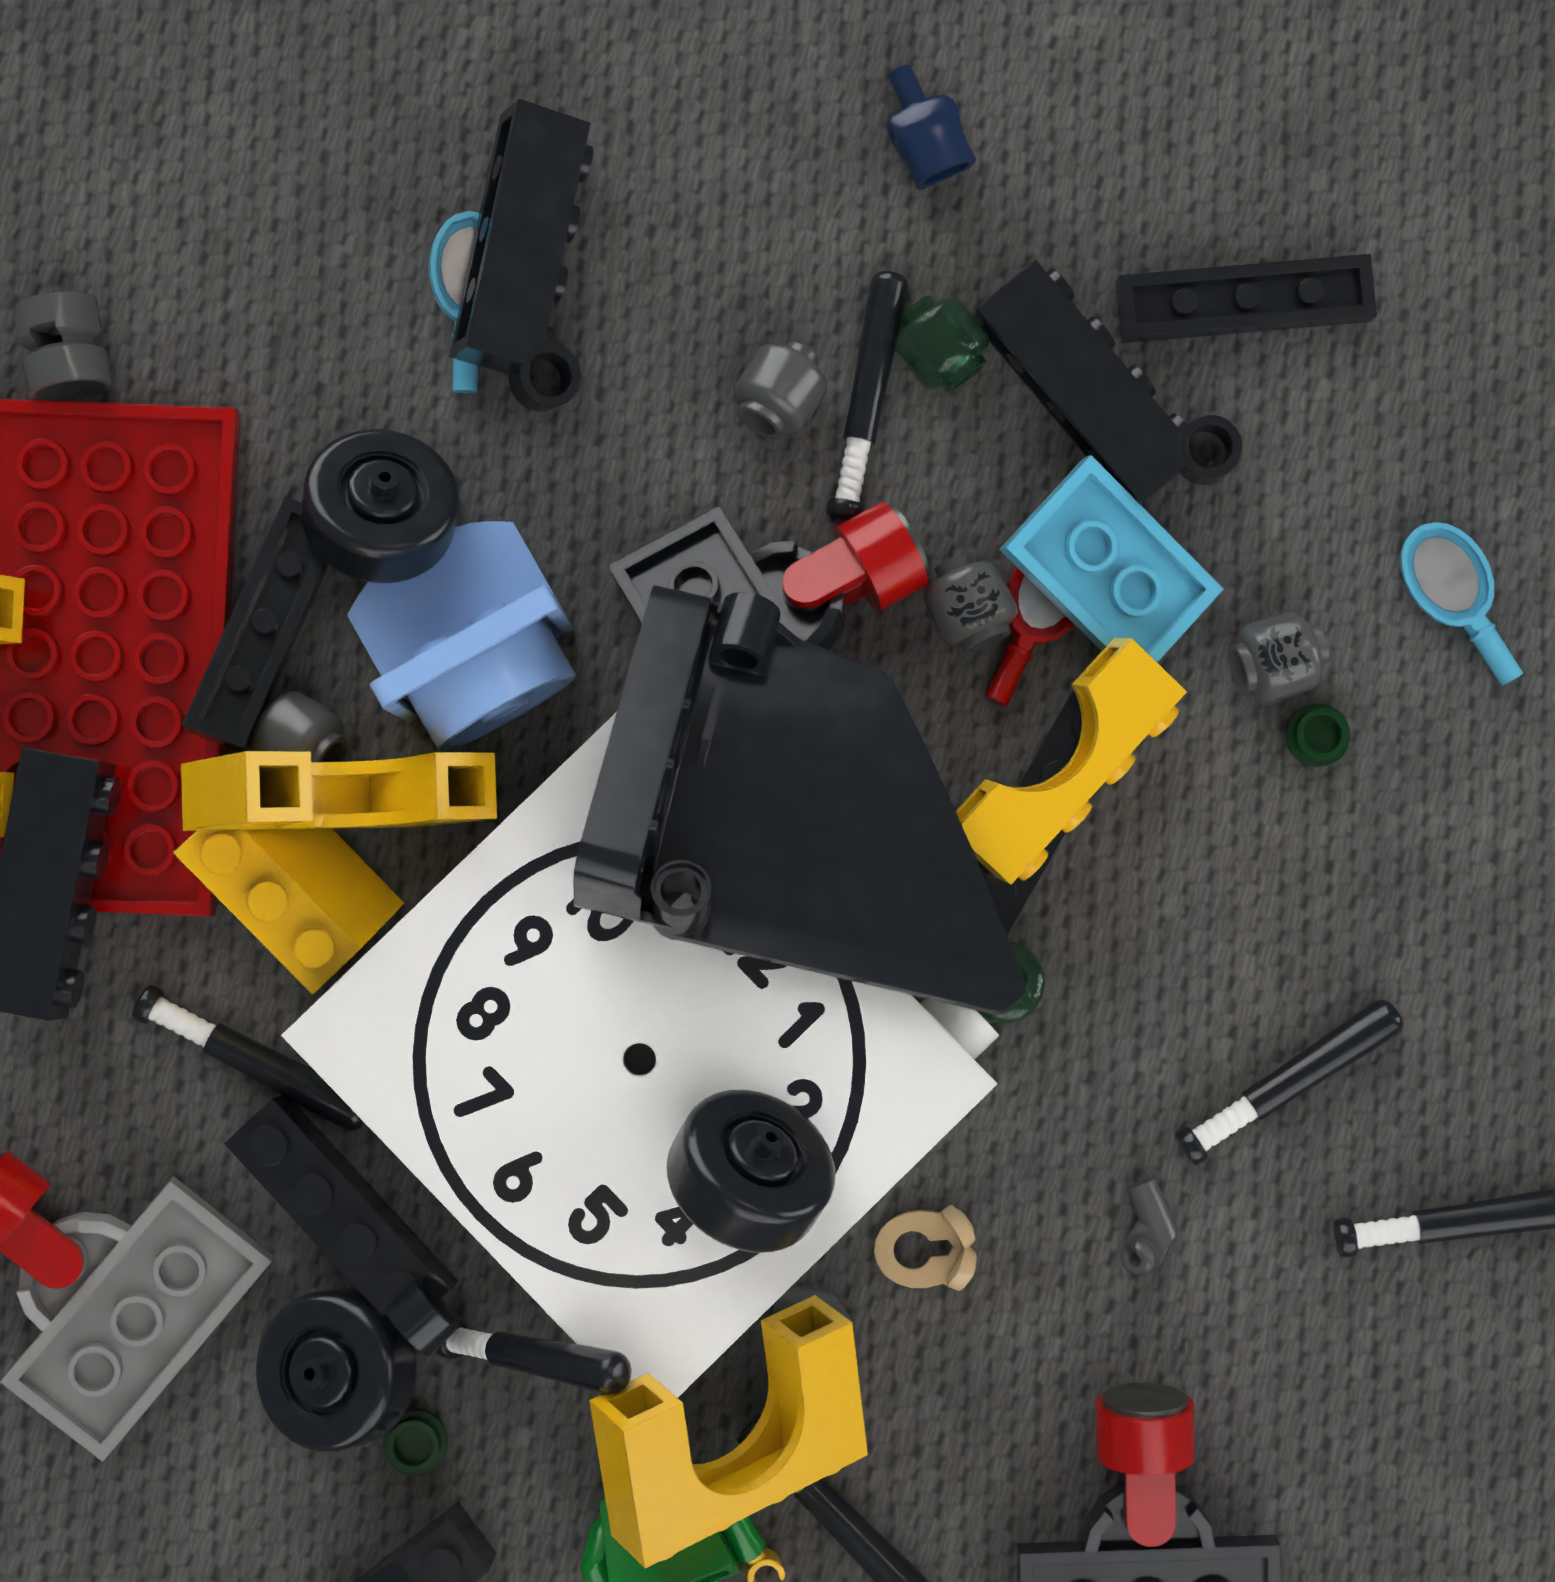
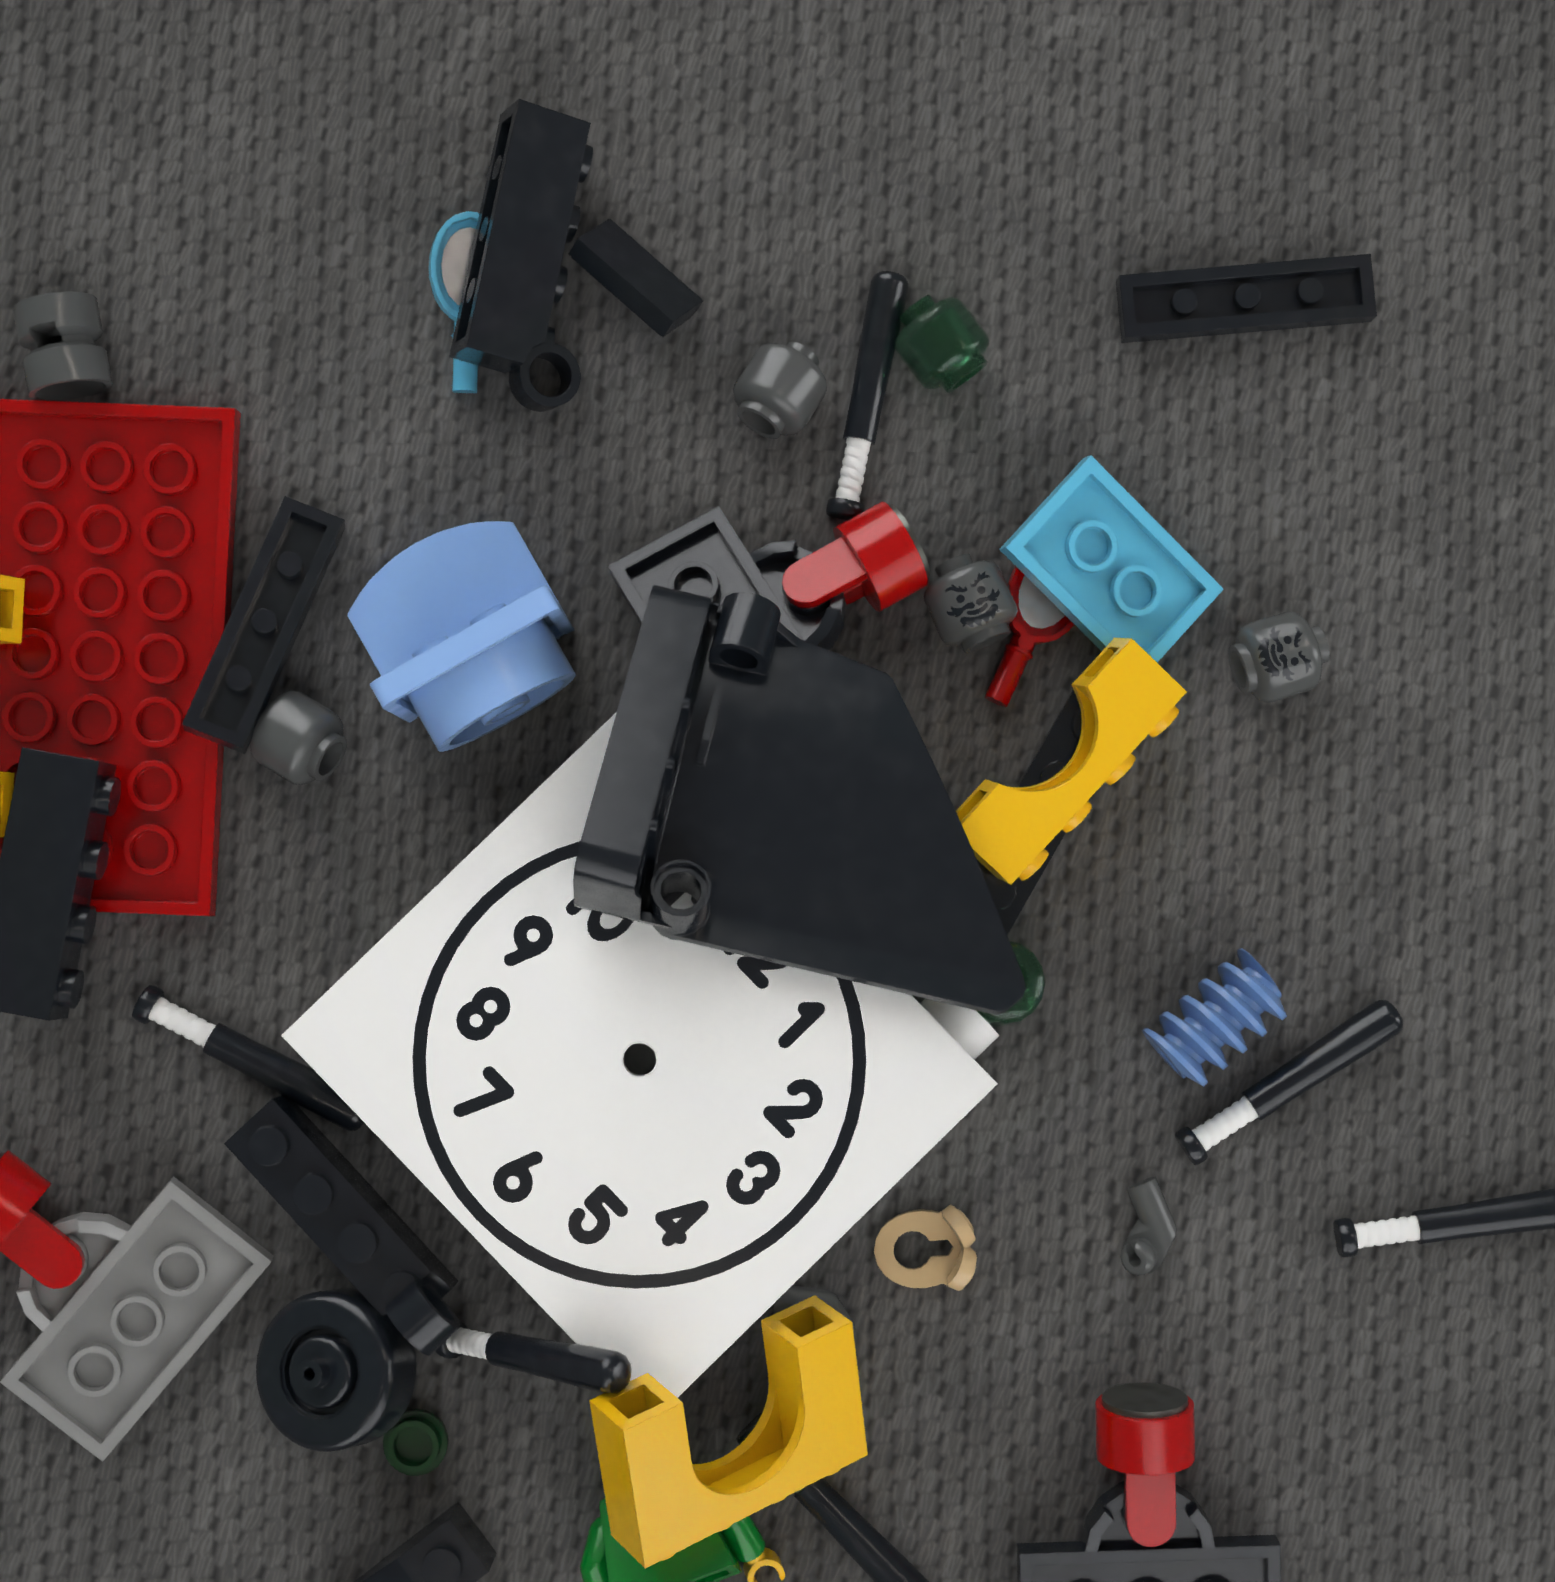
yellow slope [173,829,404,995] -> none
yellow arch [181,751,497,831] -> none
black wheel [301,429,460,583] -> none
black wheel [666,1089,835,1253] -> none
dark blue piece [887,65,977,189] -> none
black hinge [972,259,1242,506] -> none
dark green plate [1285,703,1351,767] -> none
medium azure piece [1400,522,1523,686] -> none
none -> black tile [568,219,704,337]
none -> medium blue piece [1142,948,1287,1087]

